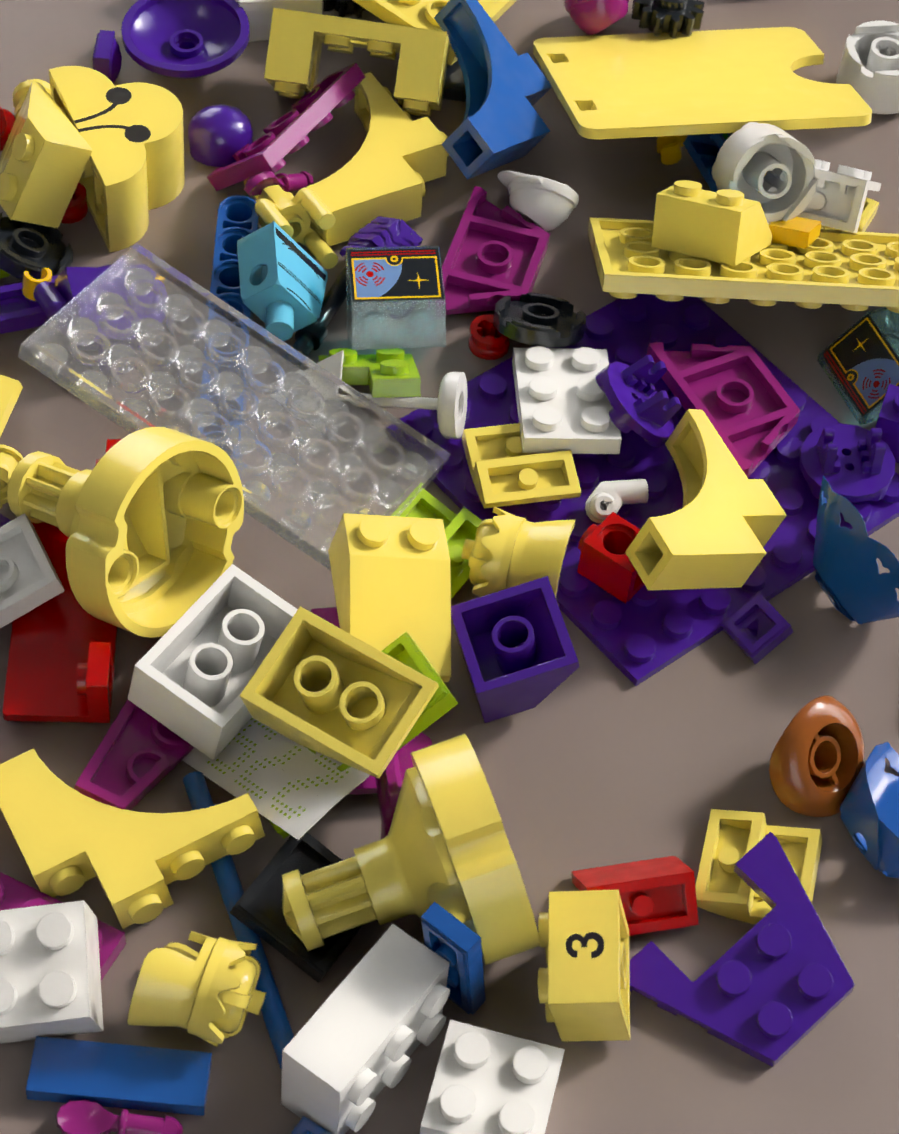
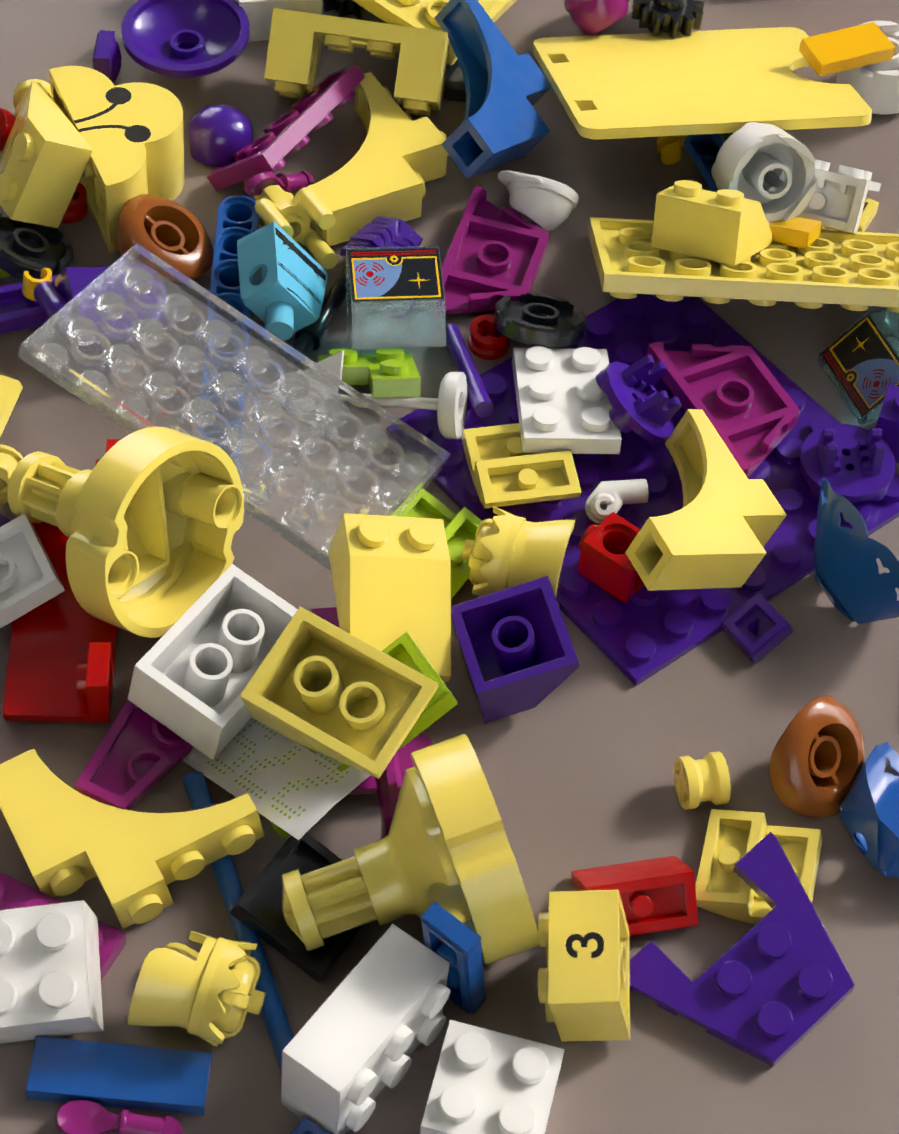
none -> dark orange hat [116,194,214,283]
none -> dark purple bar [441,324,494,417]
none -> light yellow wheel [674,751,731,810]
none -> yellow tile [799,22,895,77]

